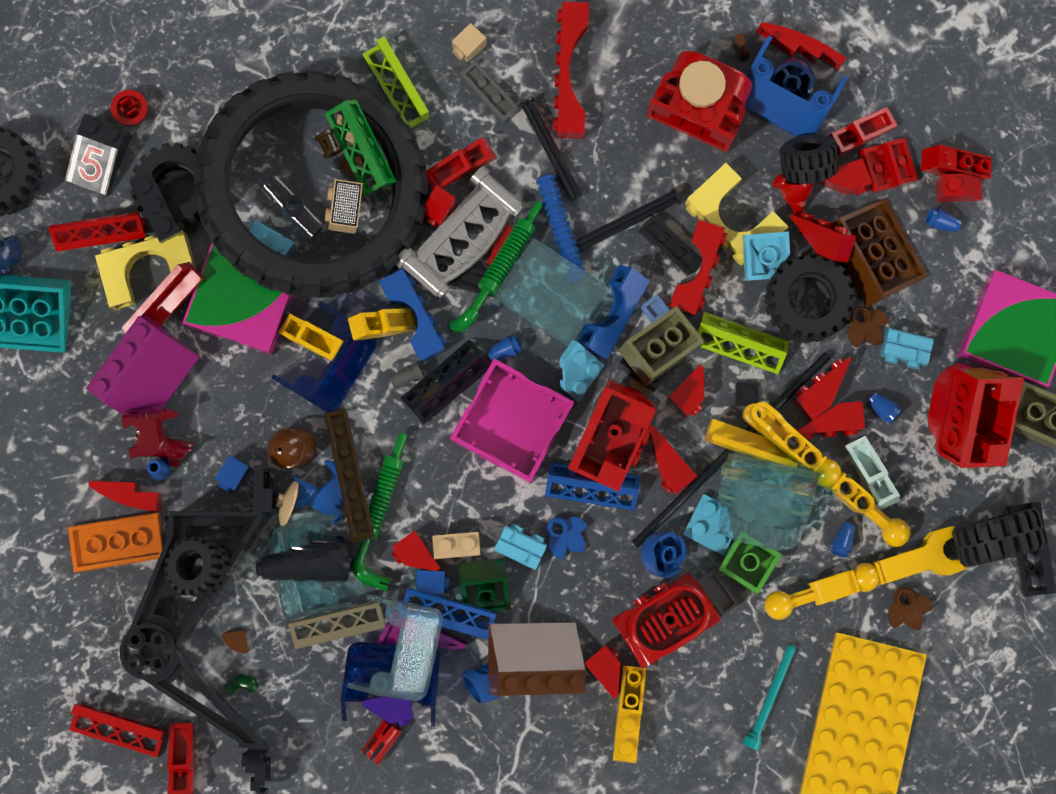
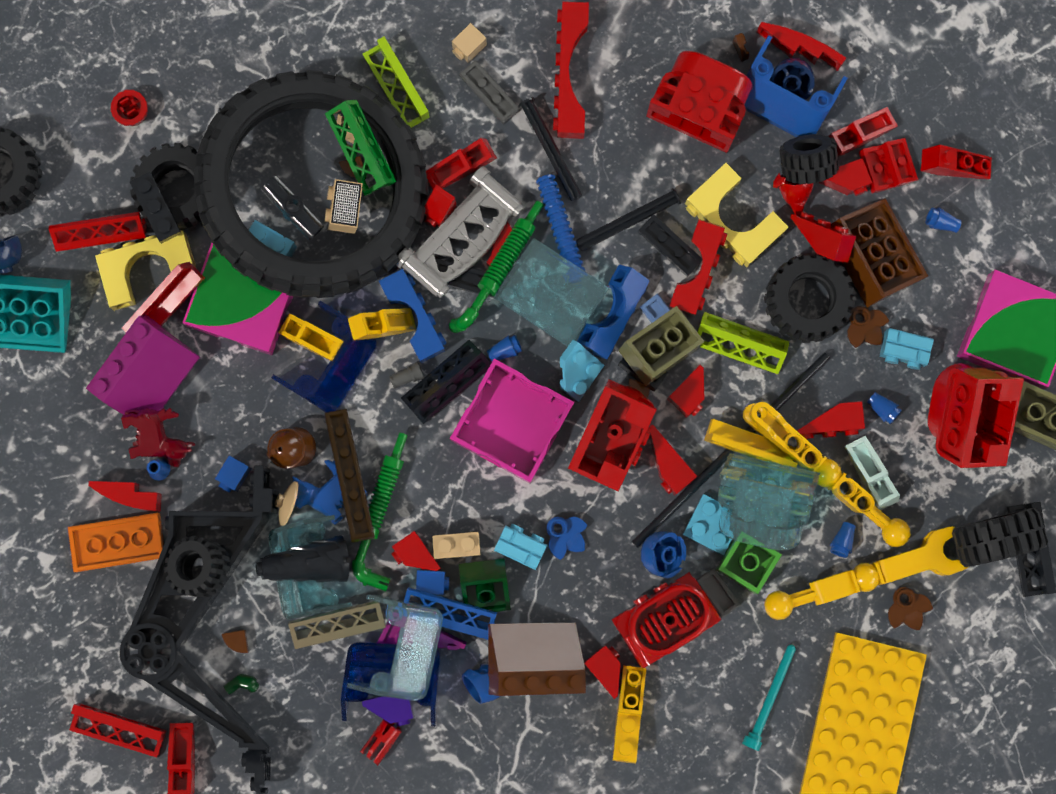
black slope [65,114,132,197] -> none
dark brown bush [314,129,343,159] -> none
blue fence [545,461,640,511] -> none
tan tile [679,61,726,108] -> none
black plate [734,383,758,407] -> none
medium azure plate [742,232,790,281] -> none
red slope [793,357,851,422] -> none
red slope [936,174,982,202] -> none

